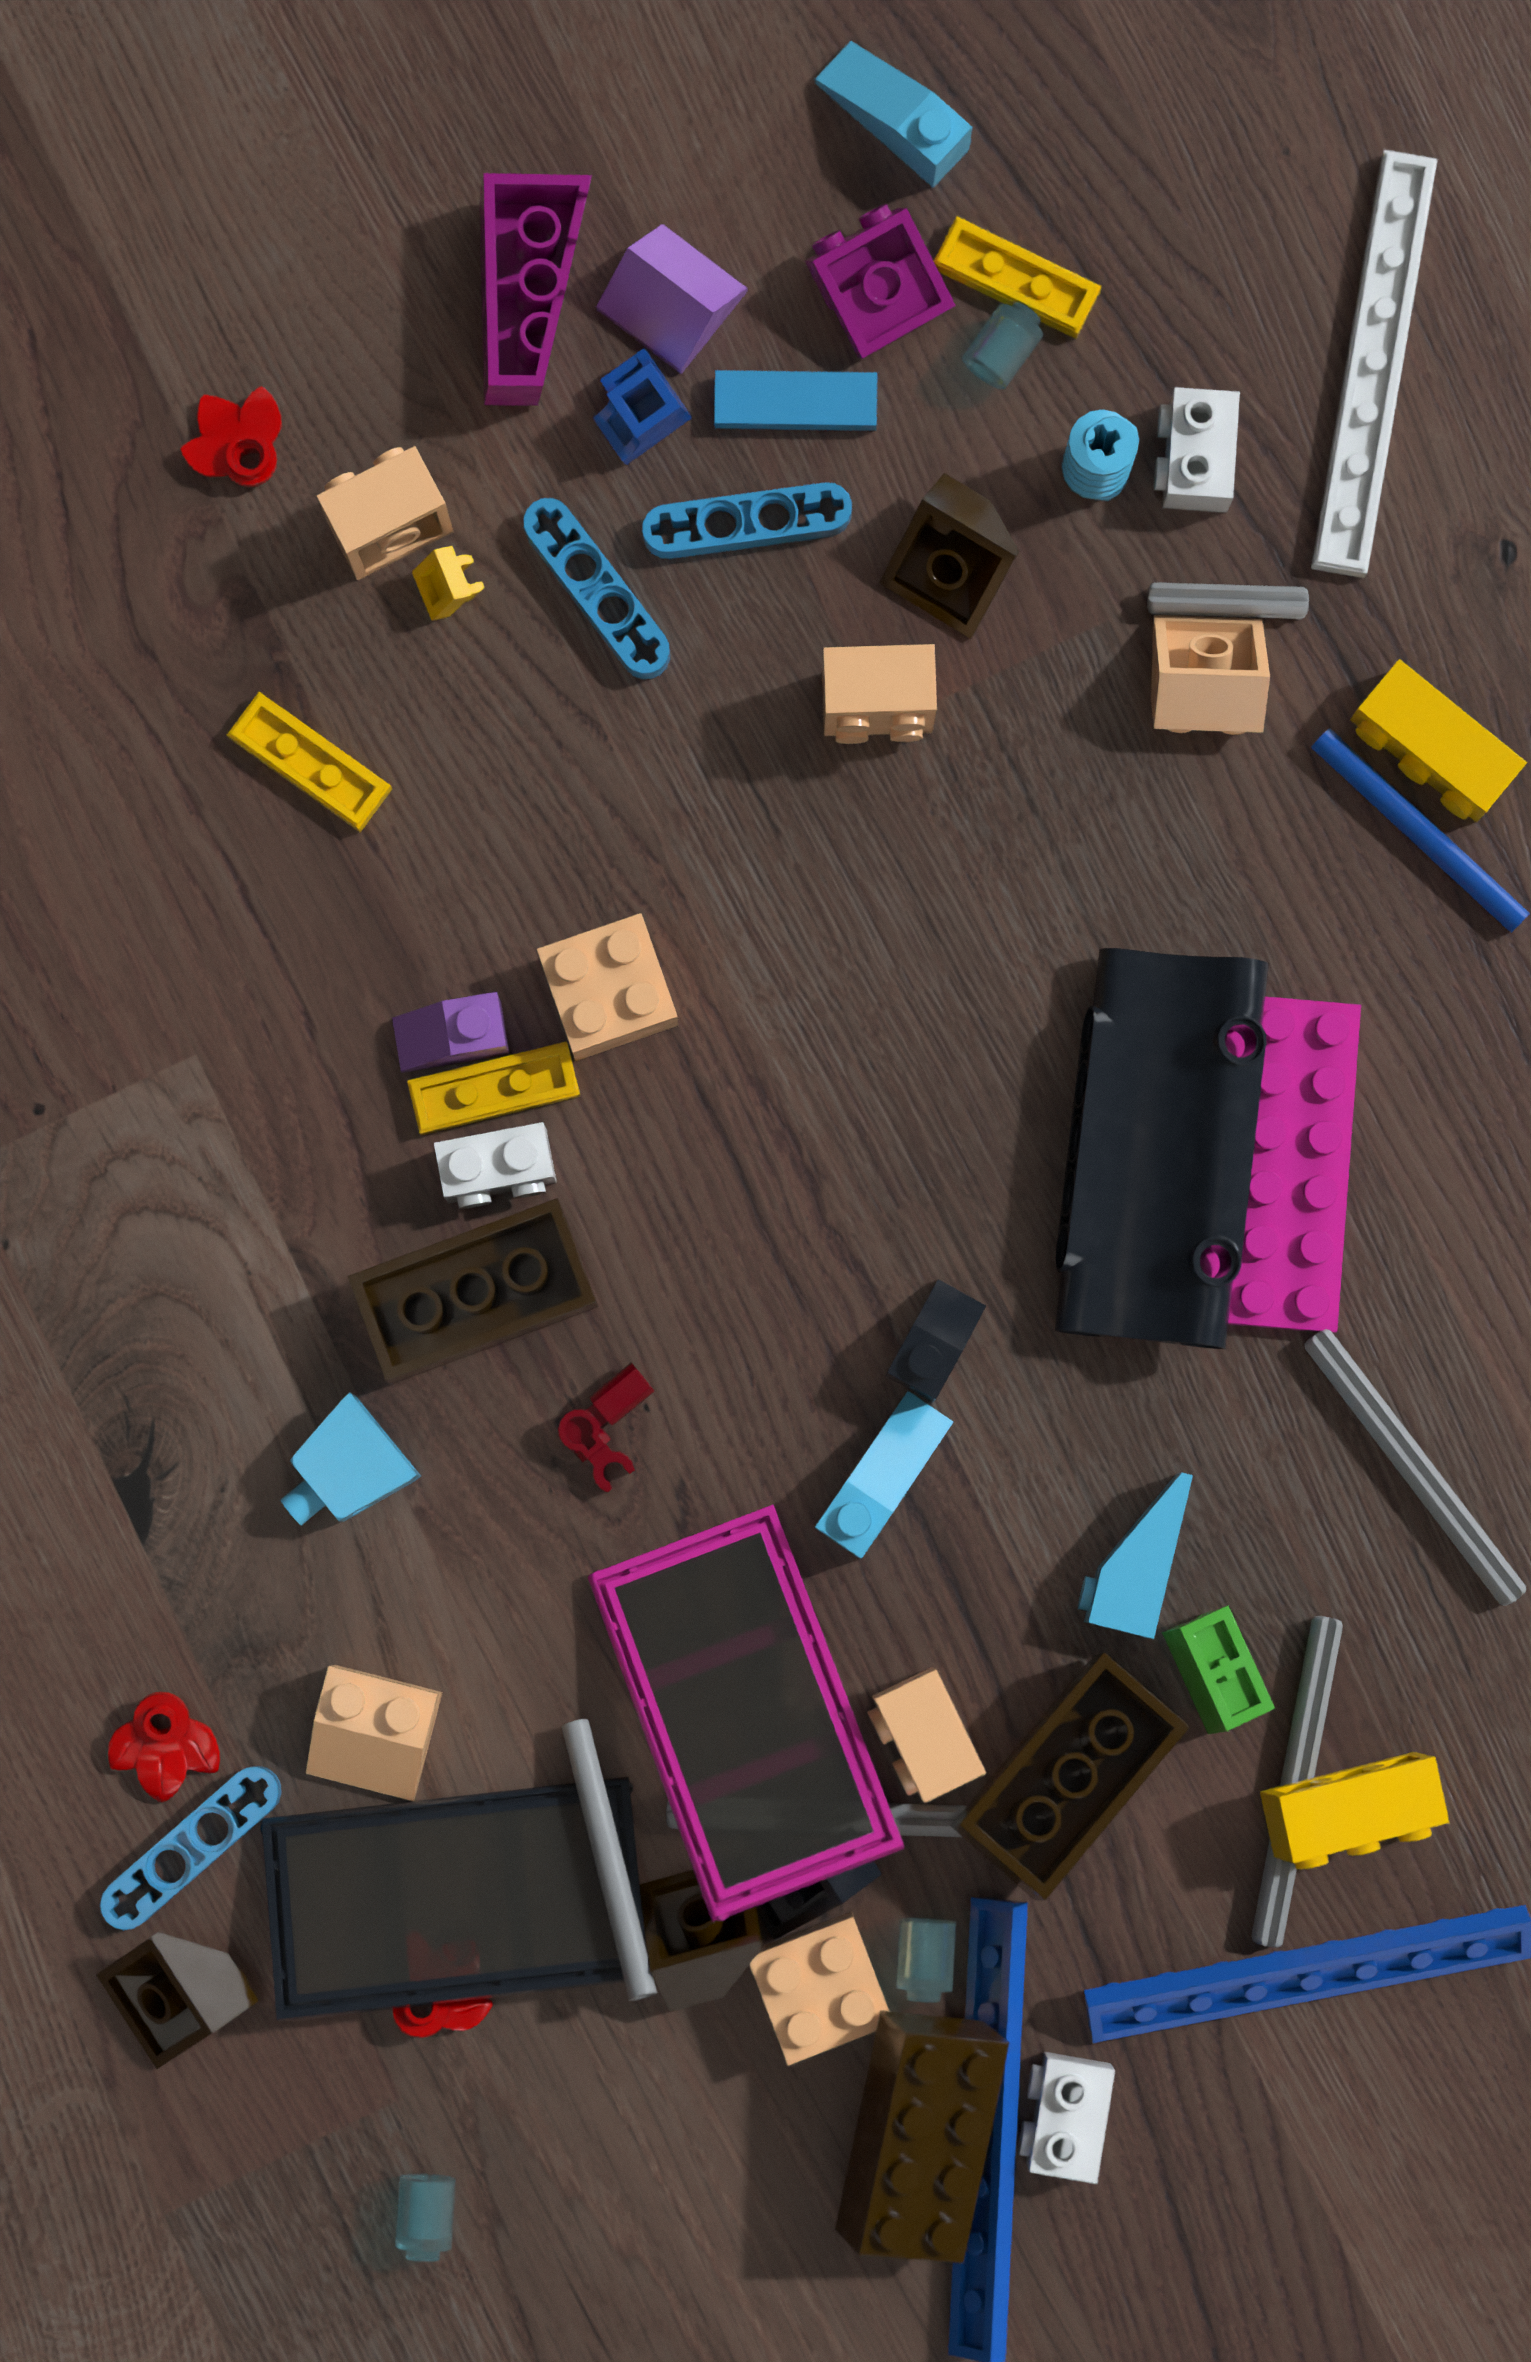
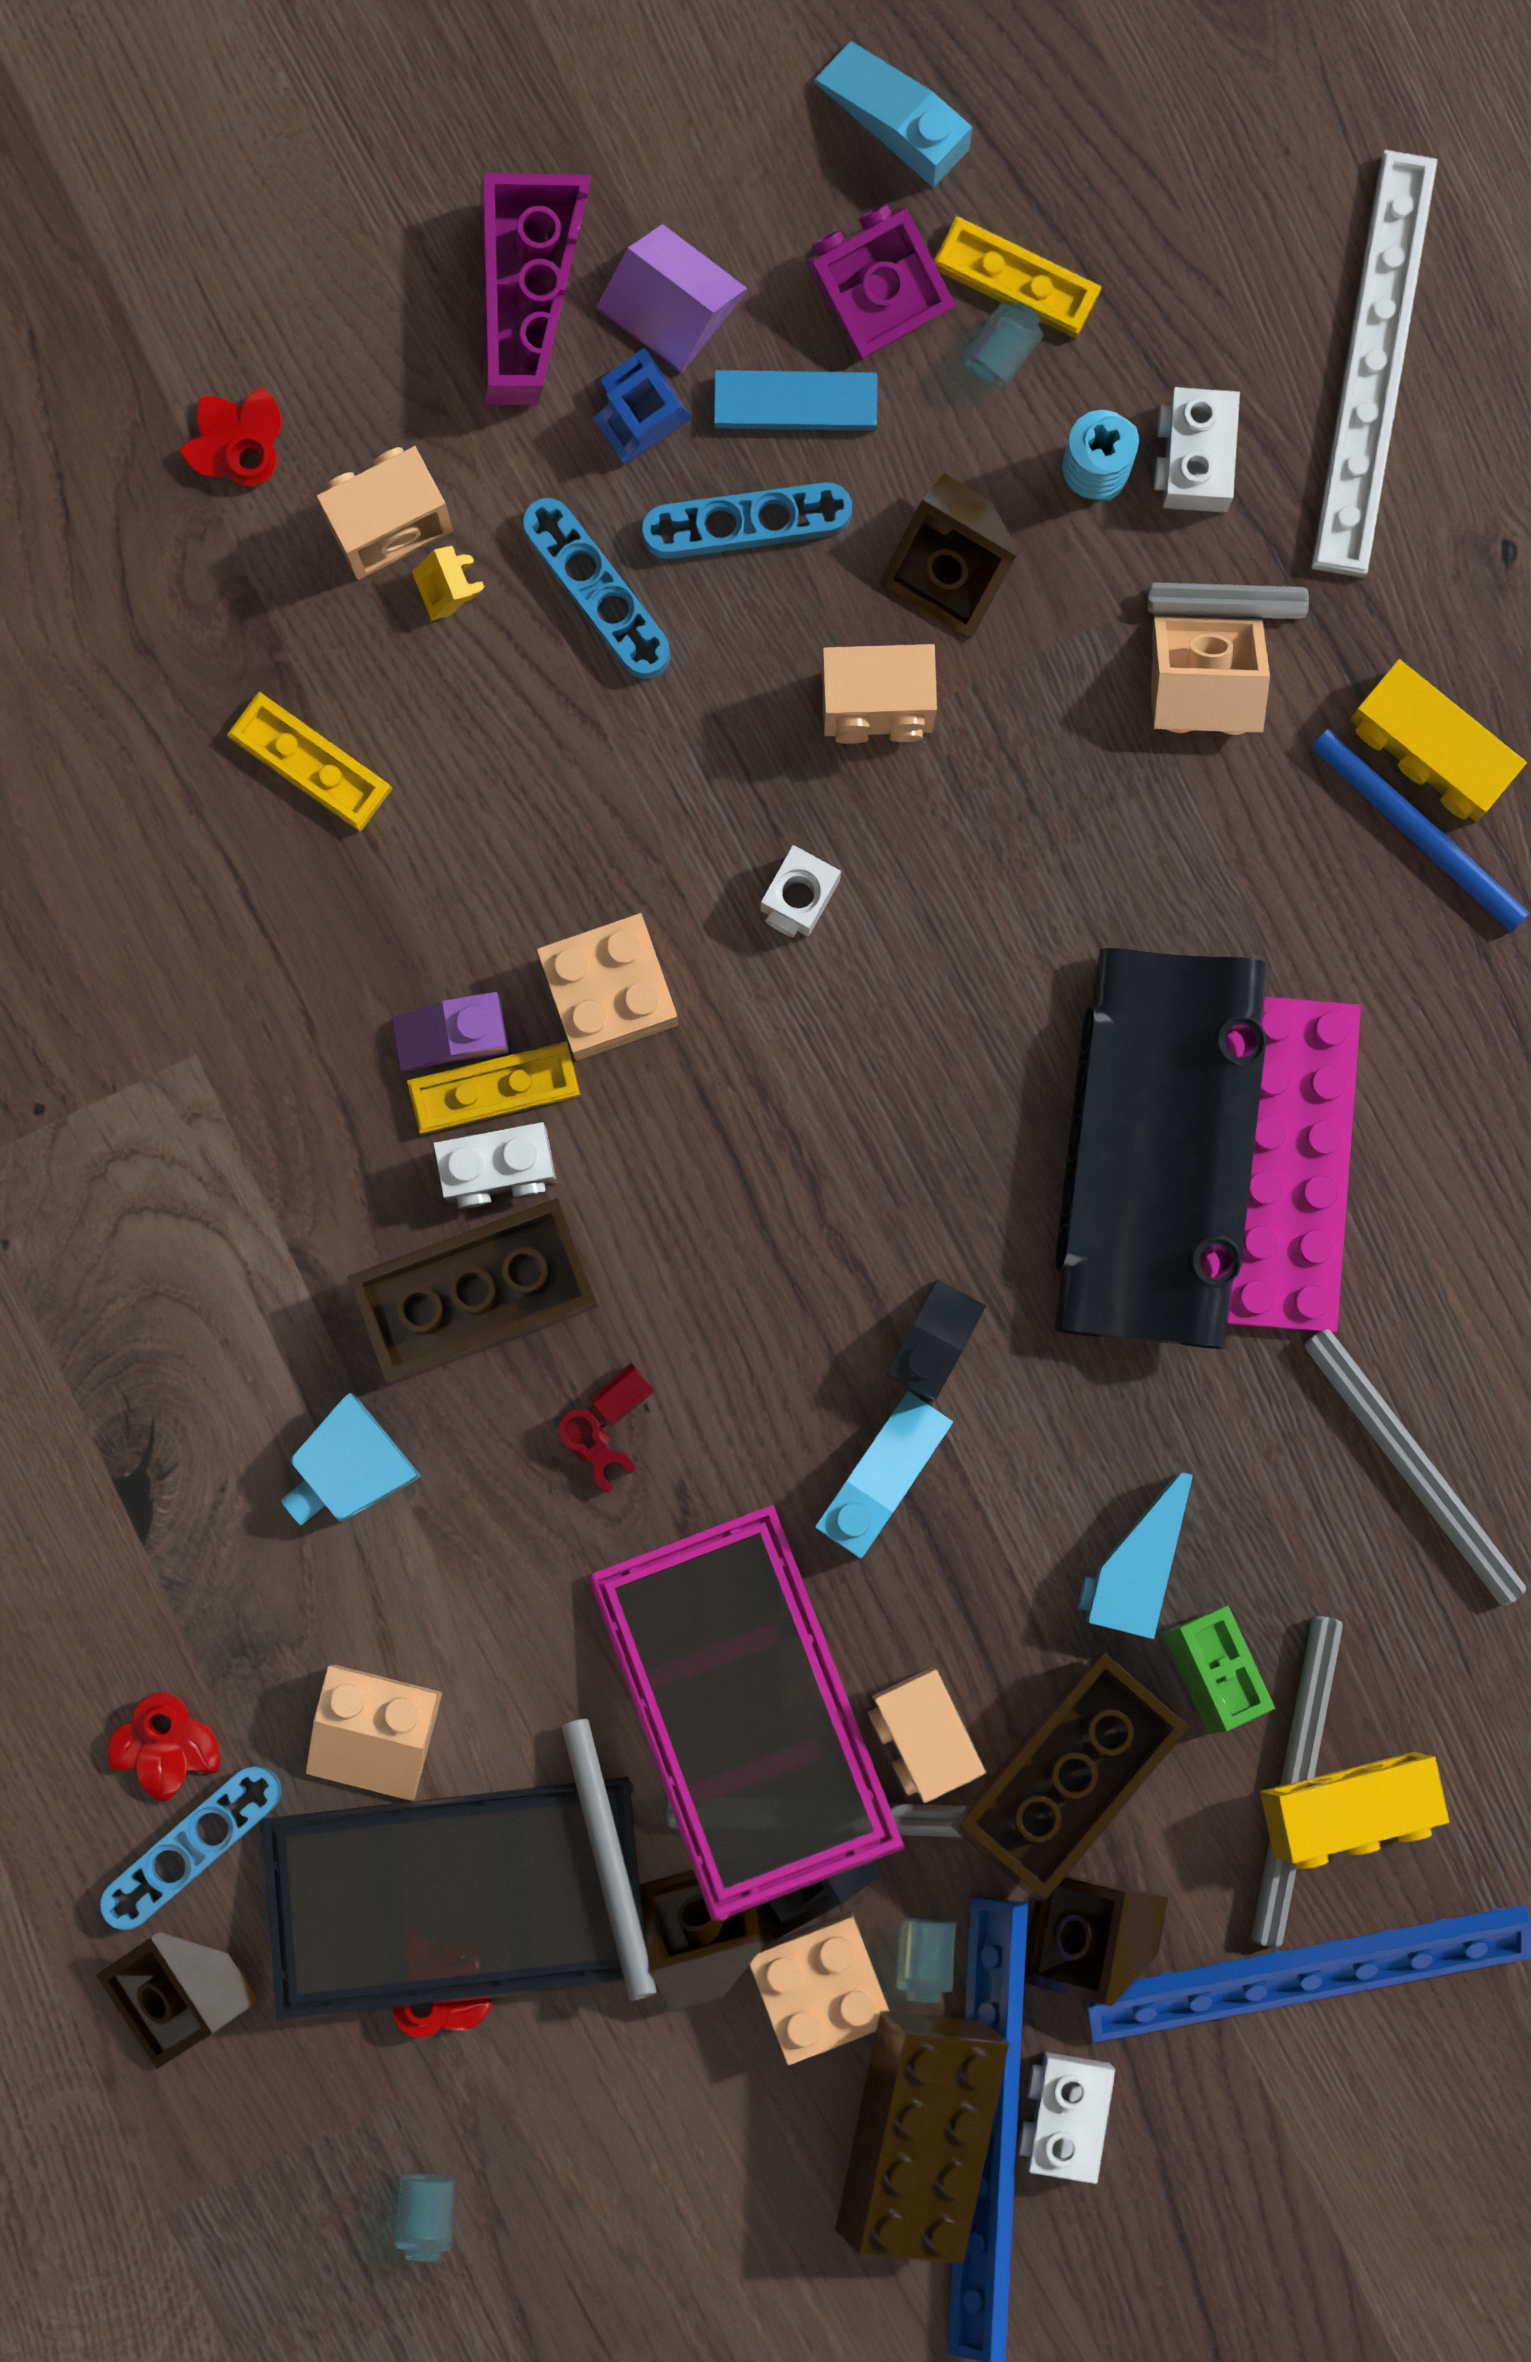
none -> white brick [761,845,841,937]
none -> dark brown slope [1024,1875,1168,2006]

